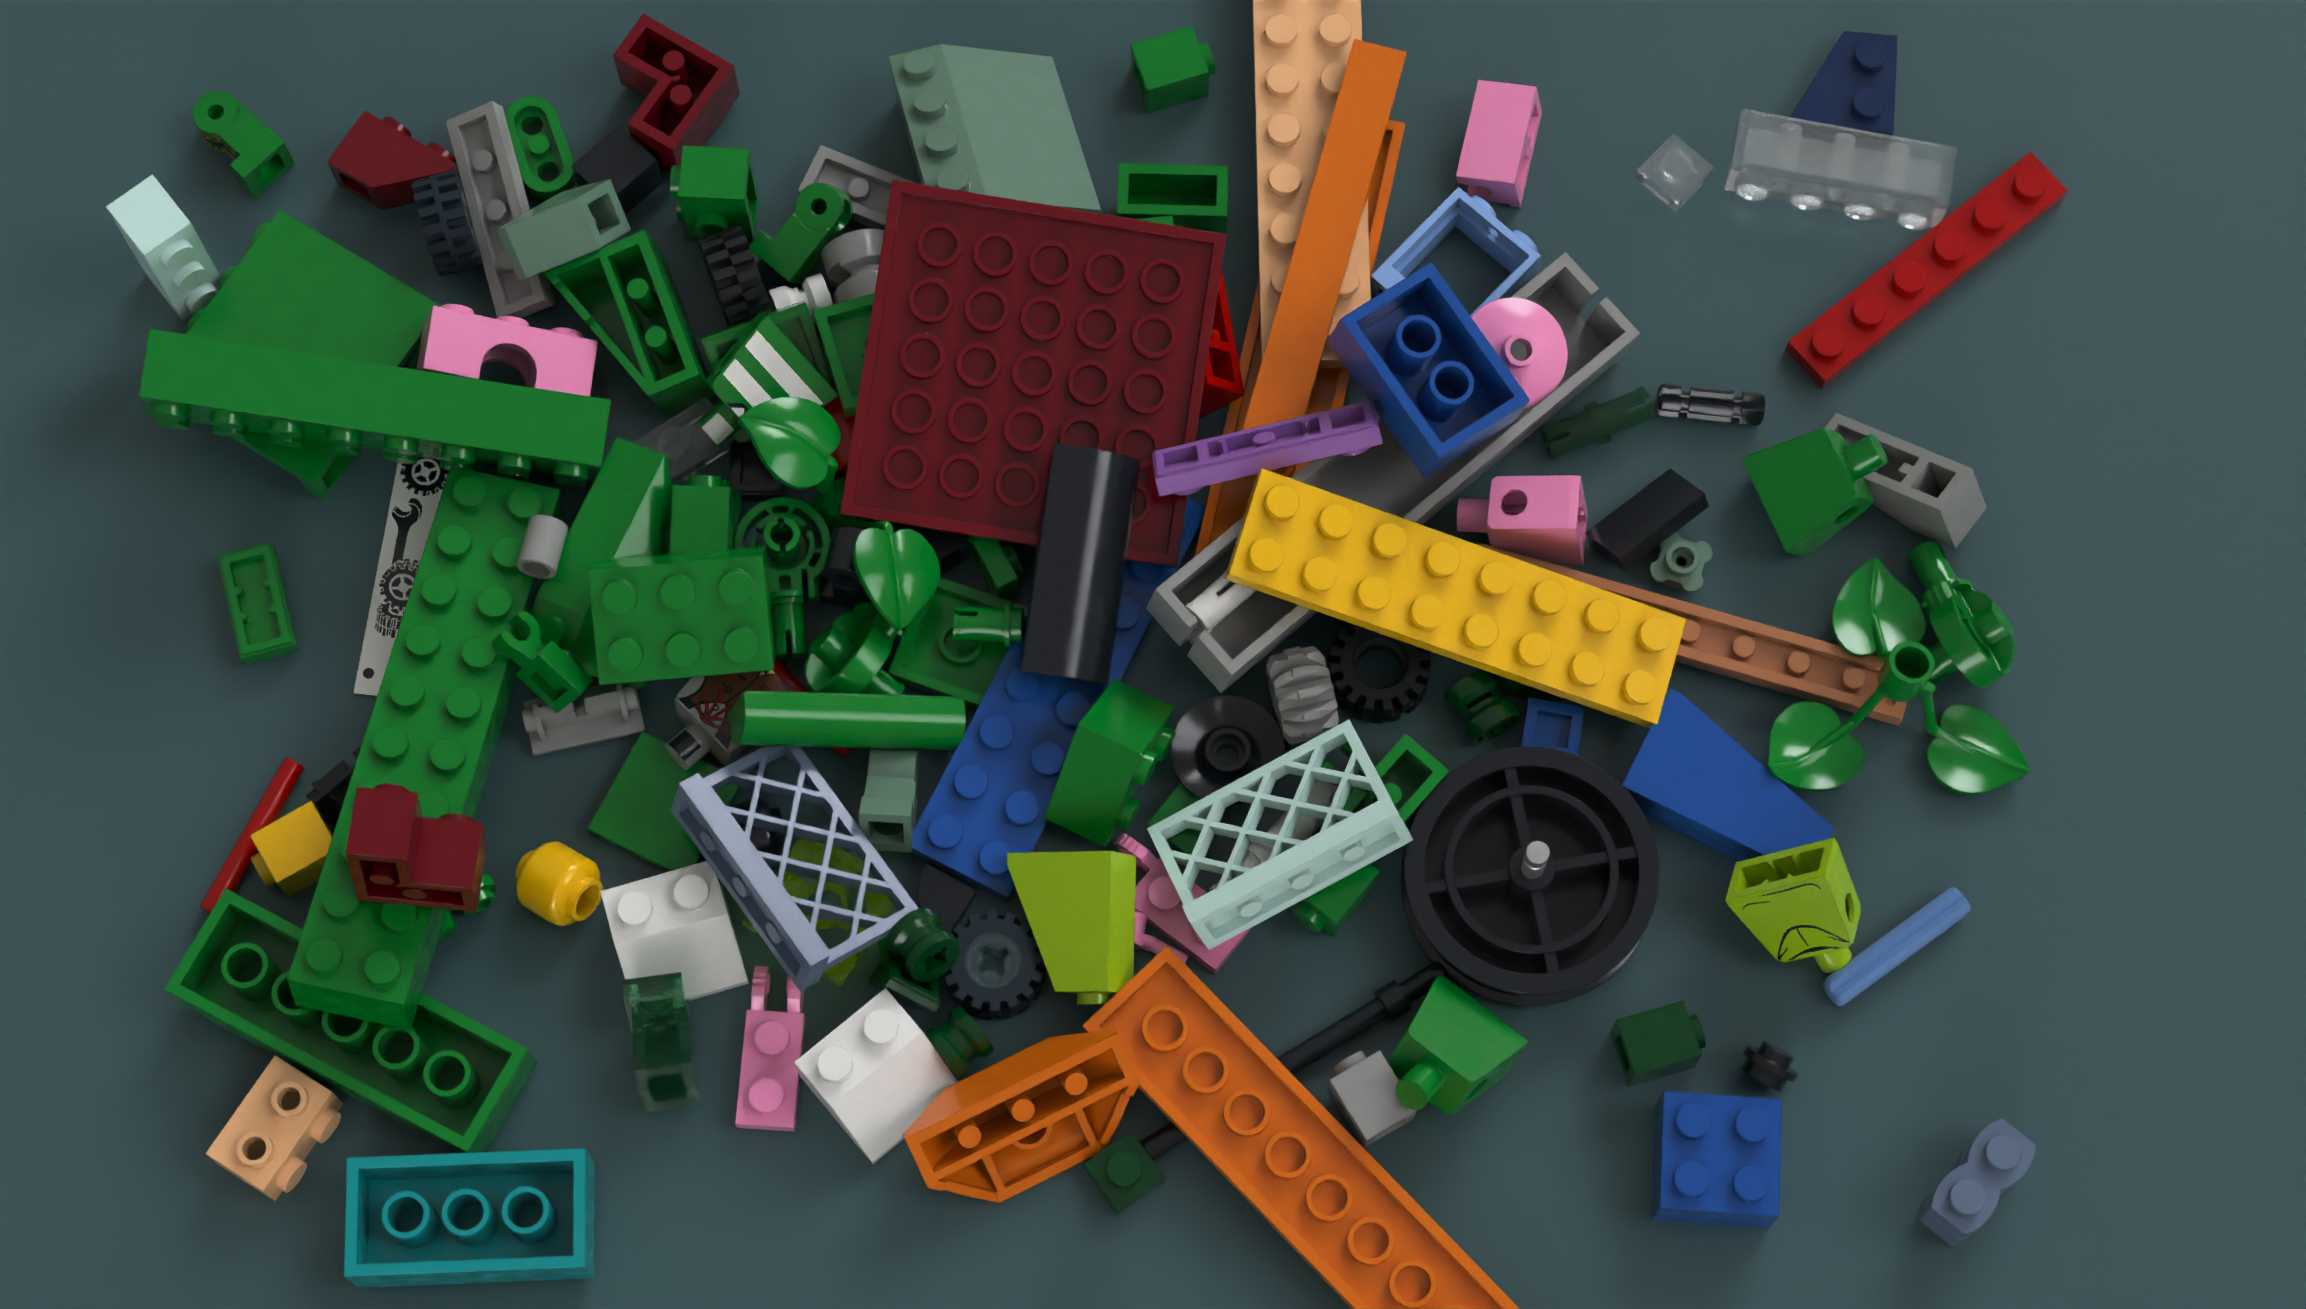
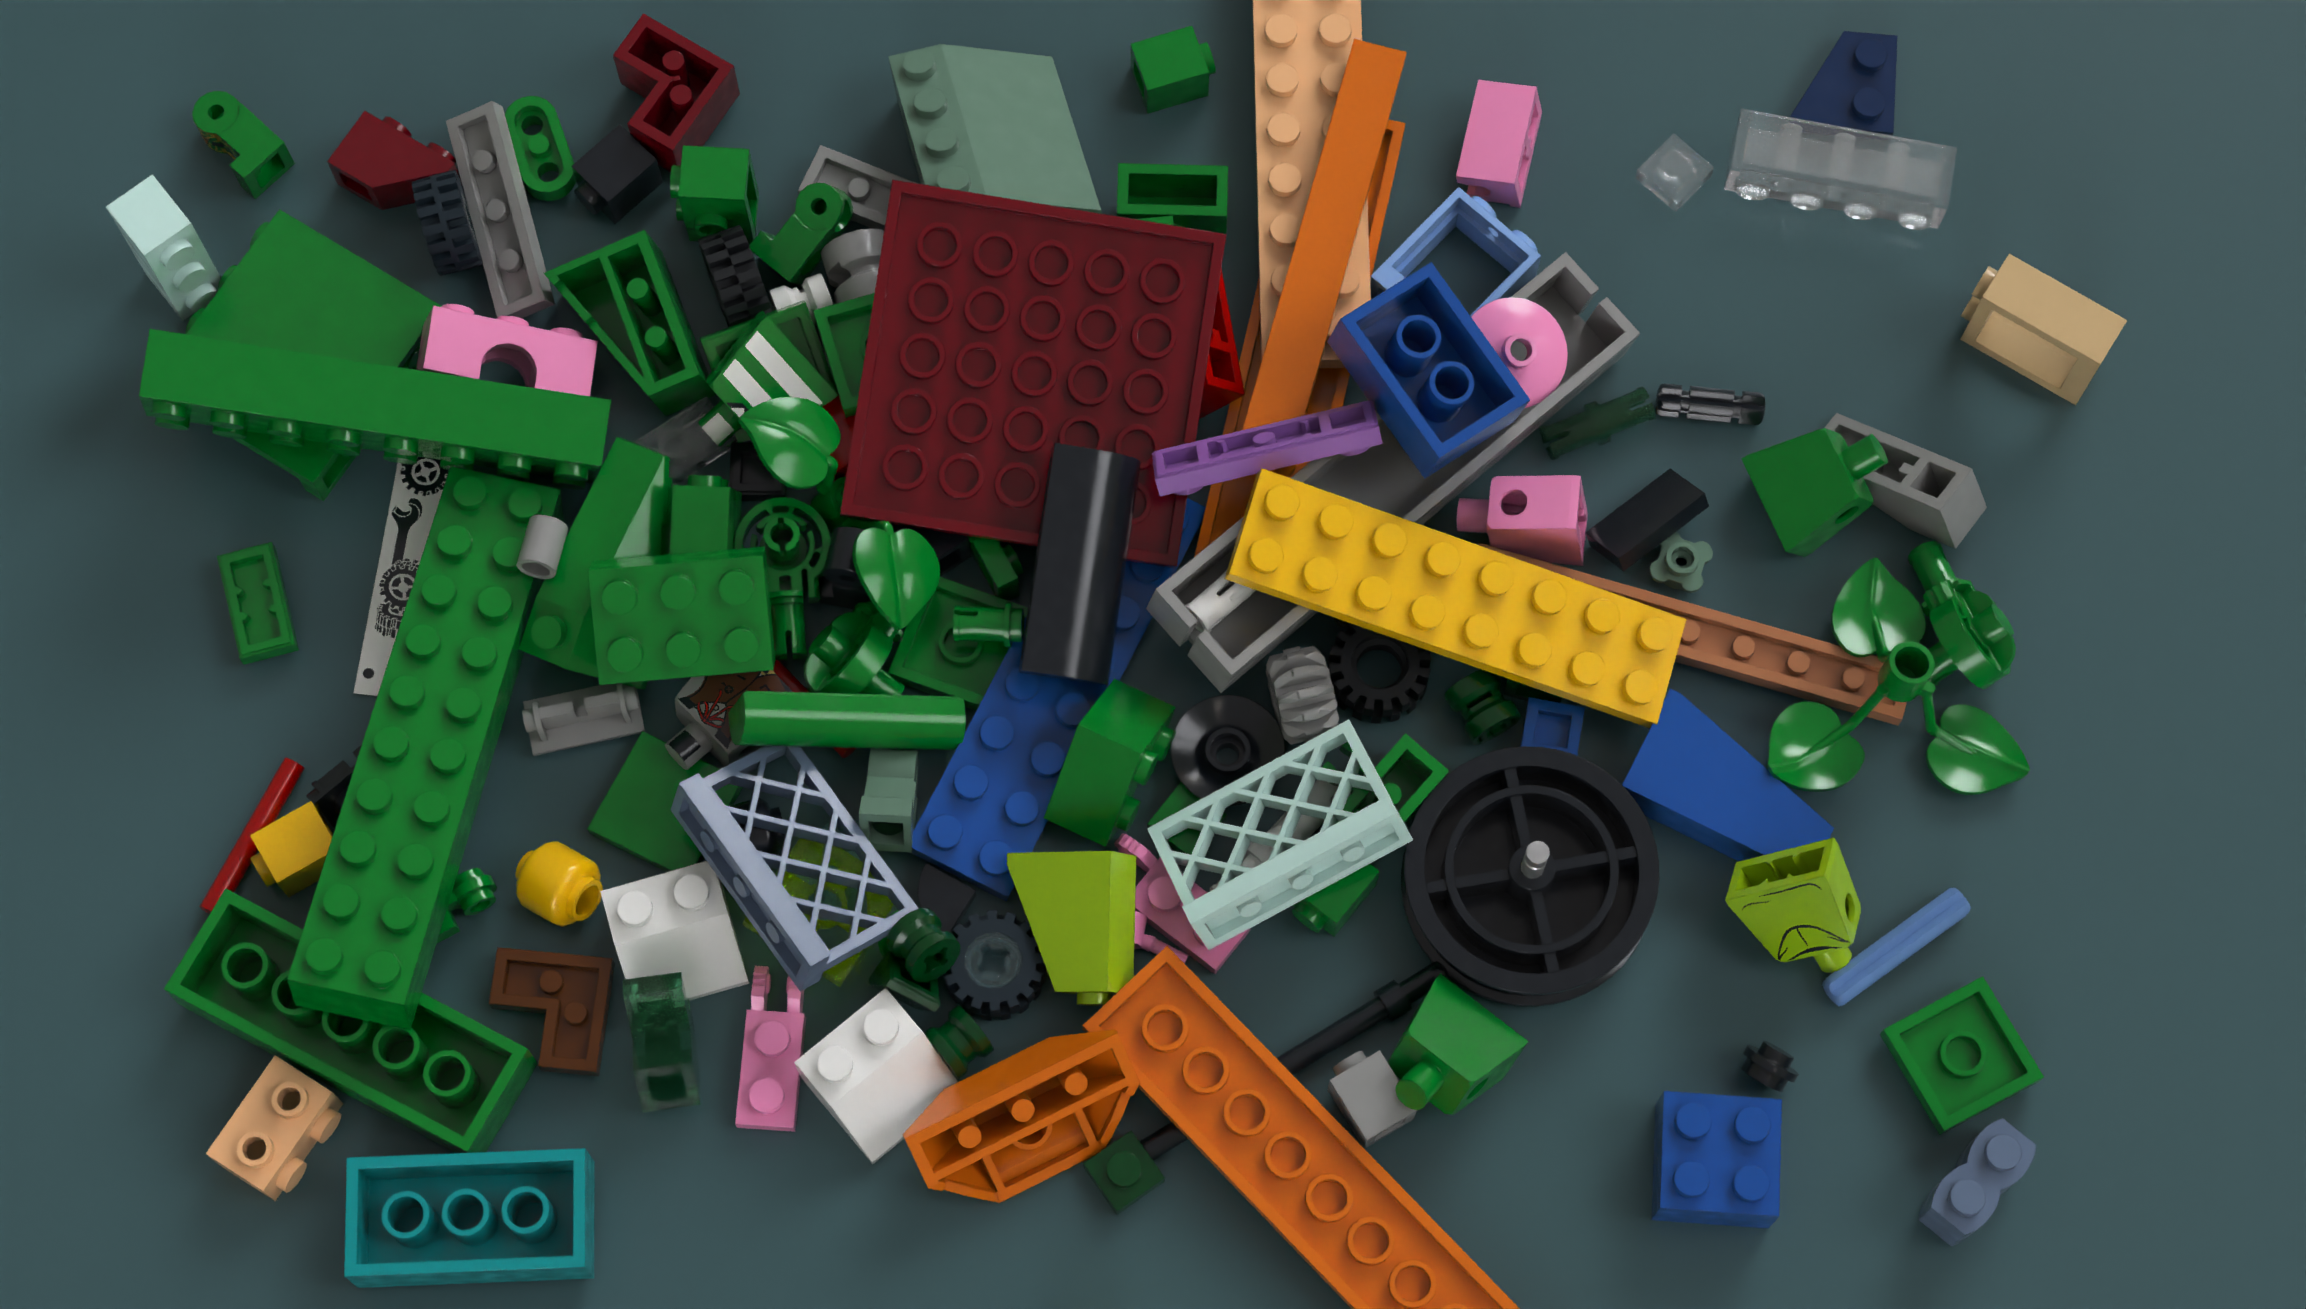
dark red brick [345,784,487,912] -> none
green plate [492,610,594,713] -> none
sand green slope [497,179,631,281] -> none
dark green brick [1610,1001,1706,1087] -> none
red plate [1785,152,2067,389] -> none
none -> reddish brown plate [489,947,615,1077]
none -> green plate [1880,976,2044,1135]
none -> tan window [1960,254,2127,406]

